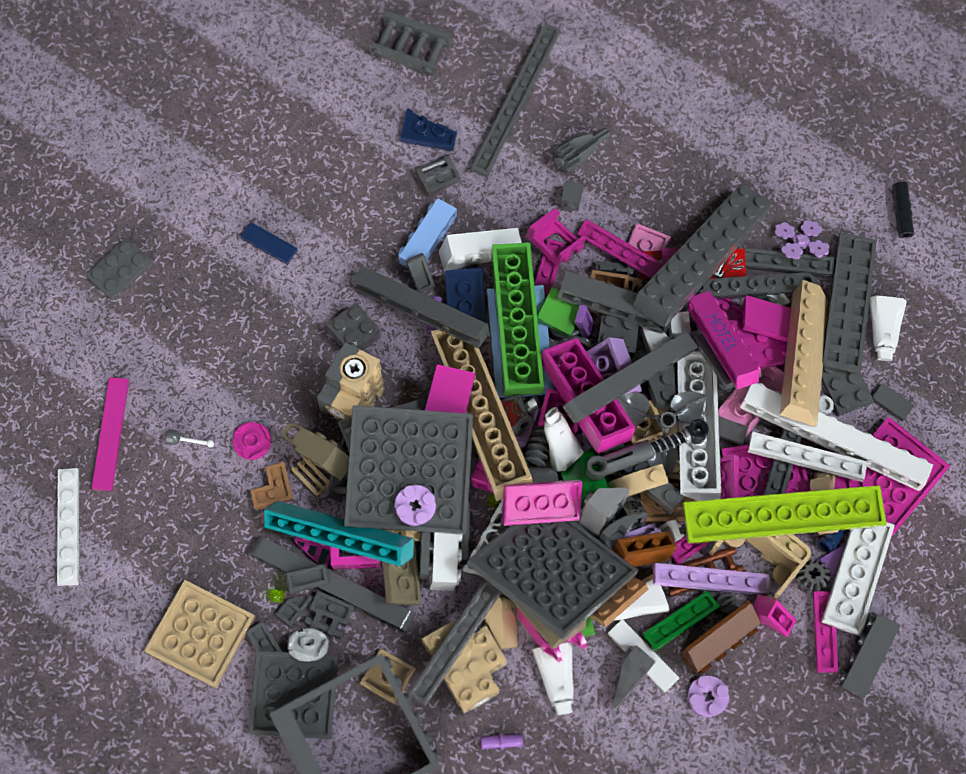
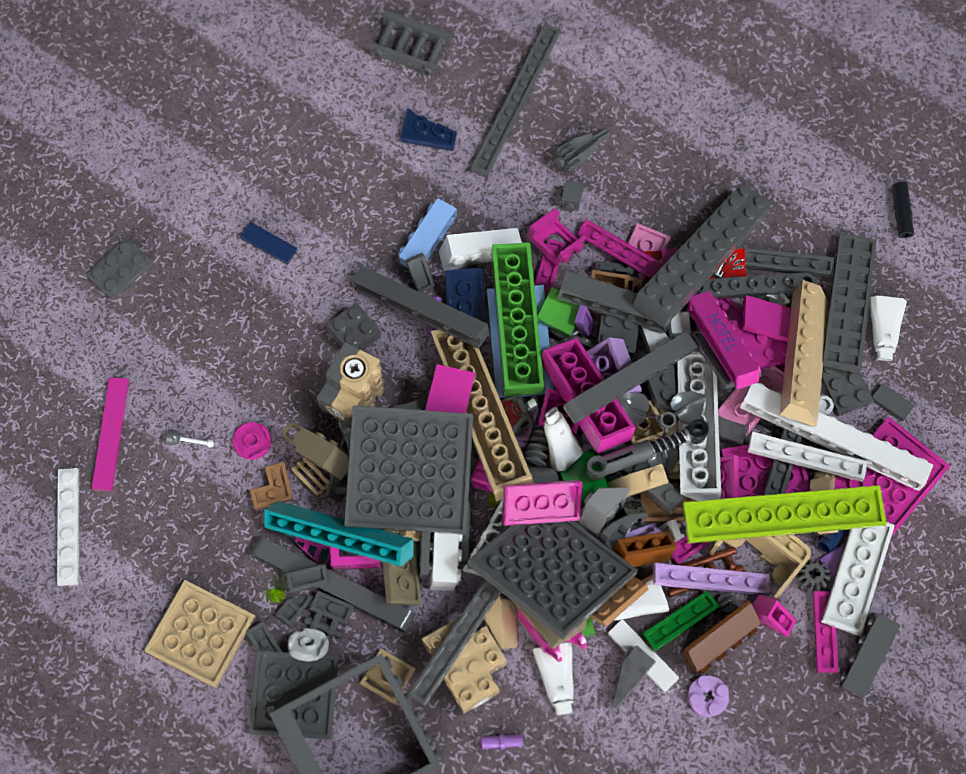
lavender plate [395,485,436,526] -> none
flat silver plate [414,154,461,196] -> none
lavender plant [775,220,829,259] -> none

